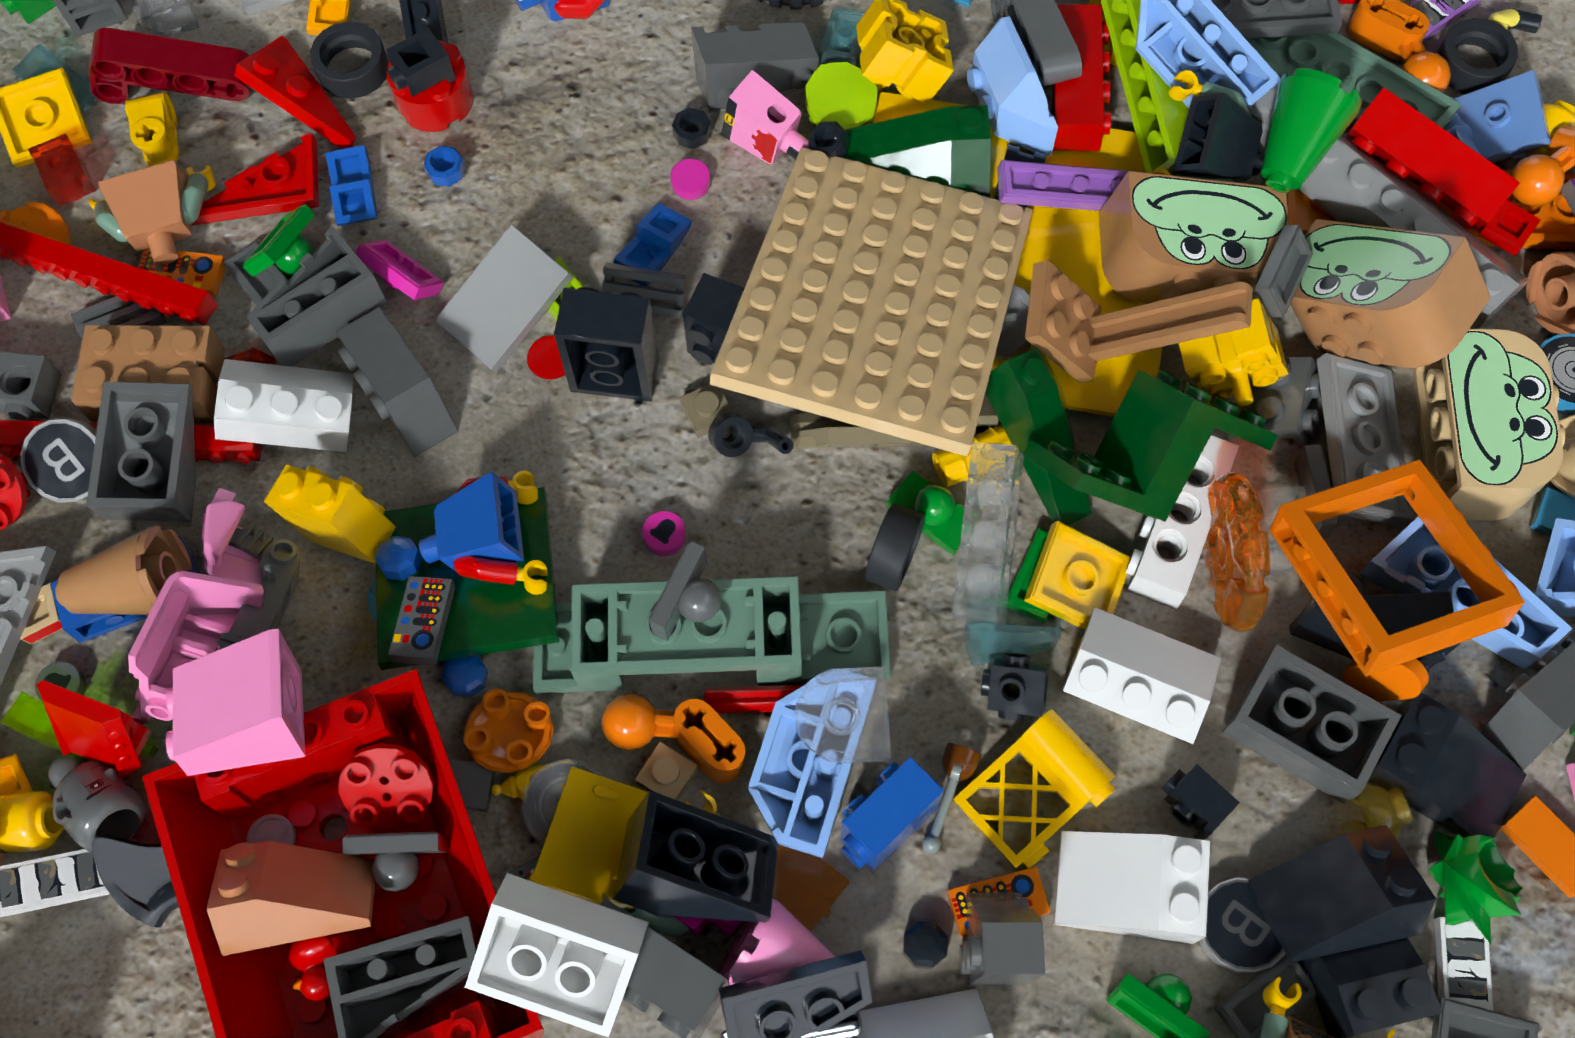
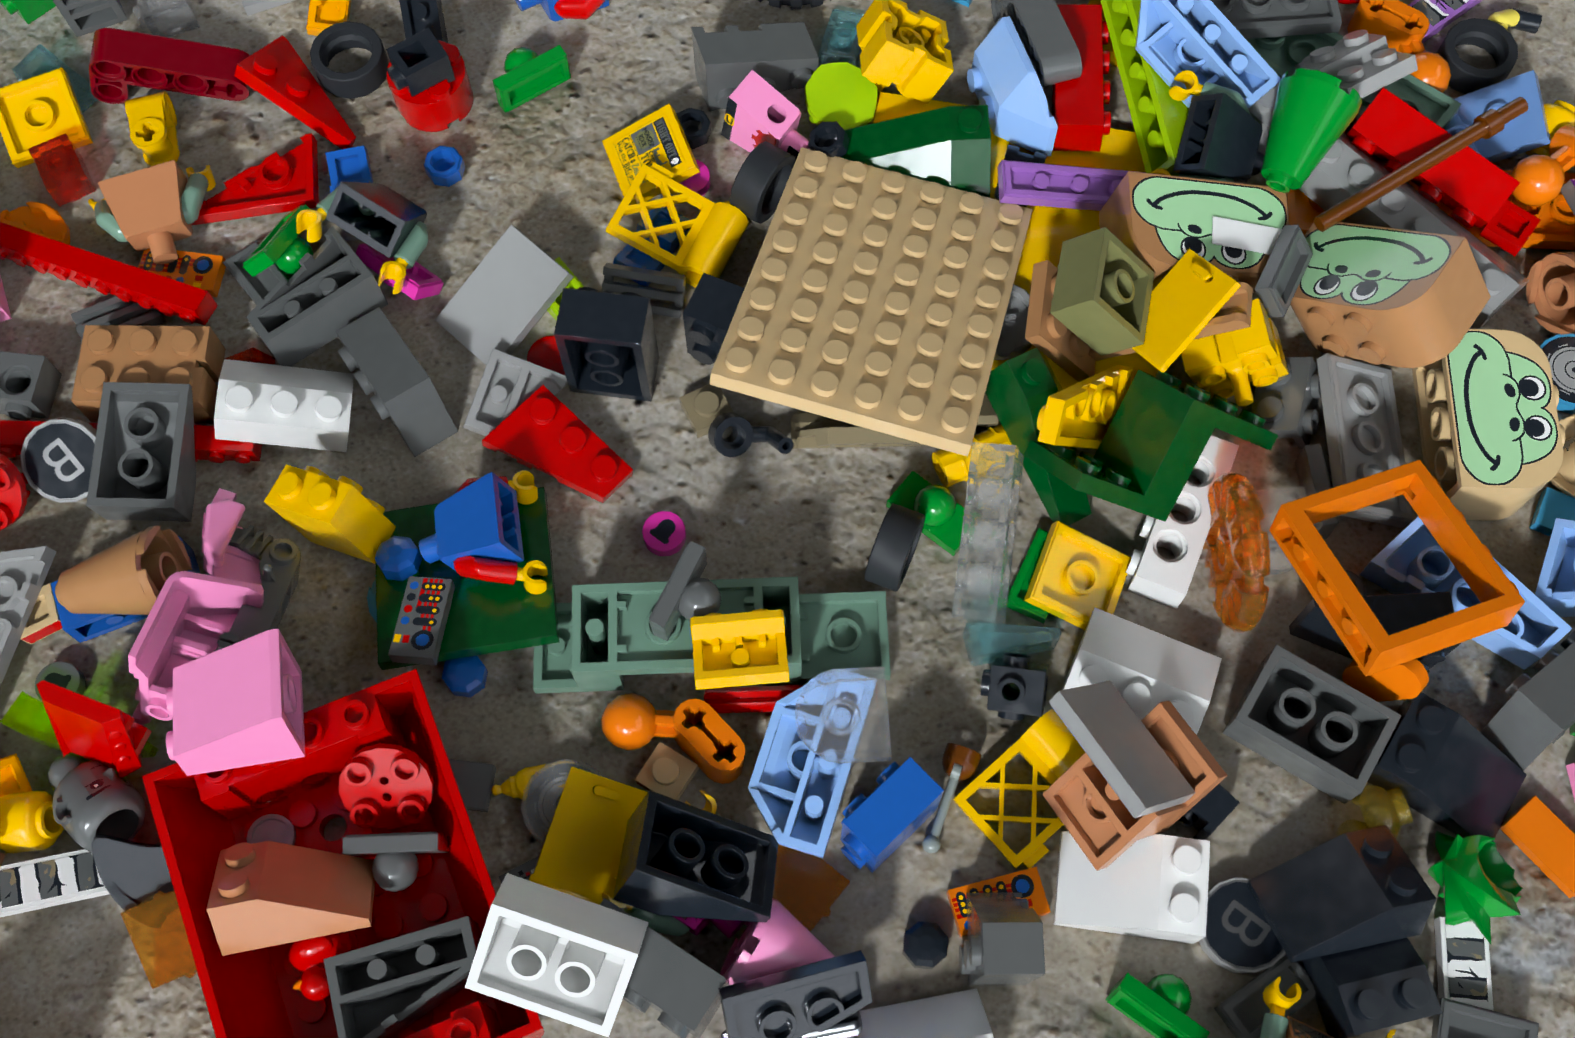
orange dish [463,688,554,773] -> none
none -> clear orange piece [120,890,197,989]
none -> black torso [296,182,428,294]
none -> light grey wing [463,348,567,436]
none -> red wing [482,385,633,503]
none -> green tile [492,45,571,113]
none -> yellow tile [602,104,700,205]
none -> yellow piece [605,162,748,288]
none -> yellow bracket [690,609,789,690]
none -> black tyre [730,141,796,224]
none -> yellow wing [1037,365,1133,449]
none -> nougat bracket [1042,700,1228,871]
none -> light grey tile [1049,681,1196,818]
none -> olive brick [1050,227,1154,356]
none -> yellow container [1132,248,1241,373]
none -> white sticker [1212,216,1282,255]
none -> light grey plate [1295,30,1418,99]
none -> reddish brown bar [1314,97,1528,232]

